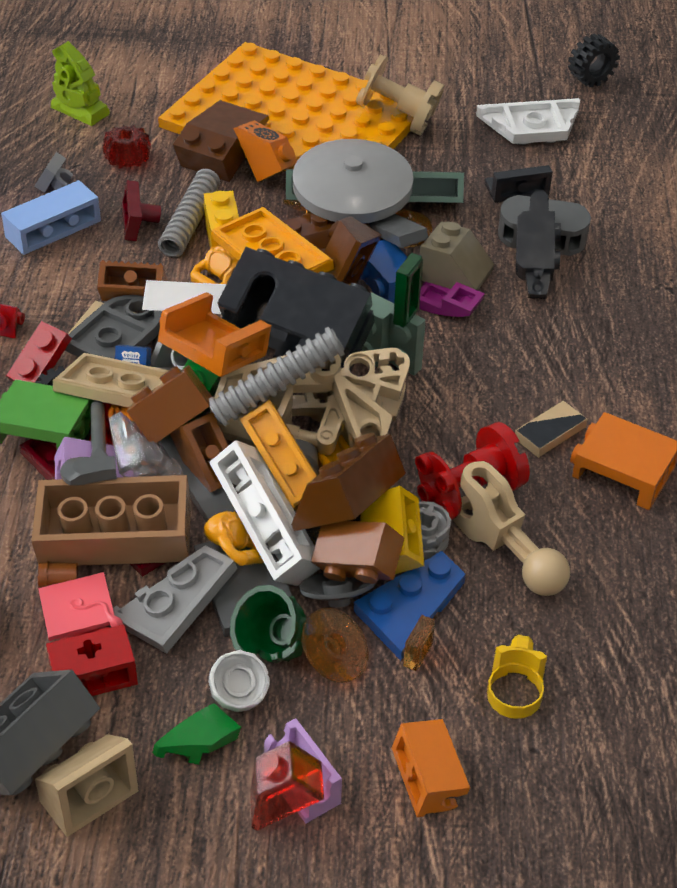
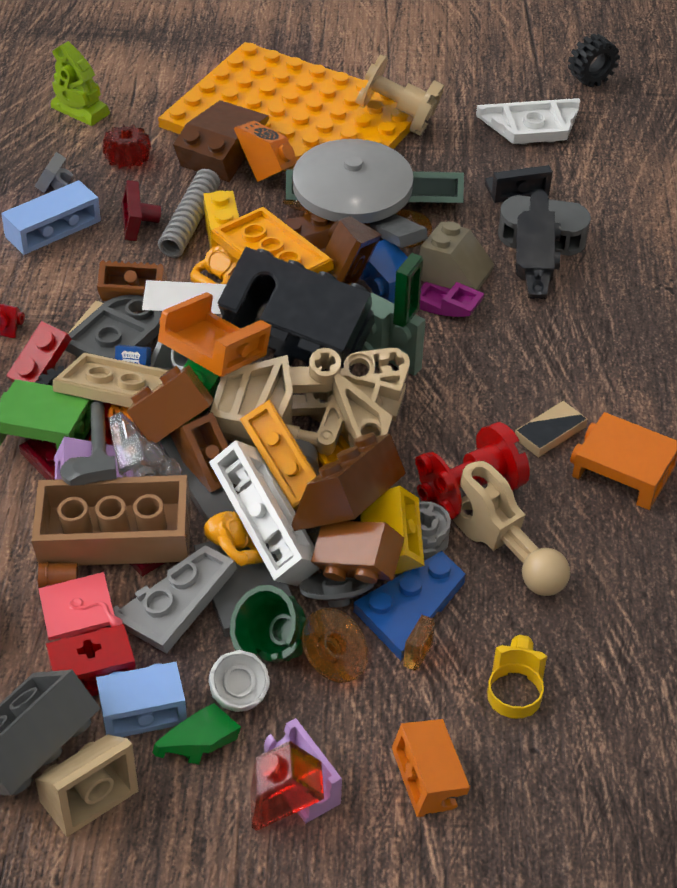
light grey piece [209,327,345,426] -> none
none -> light blue brick [96,662,187,737]

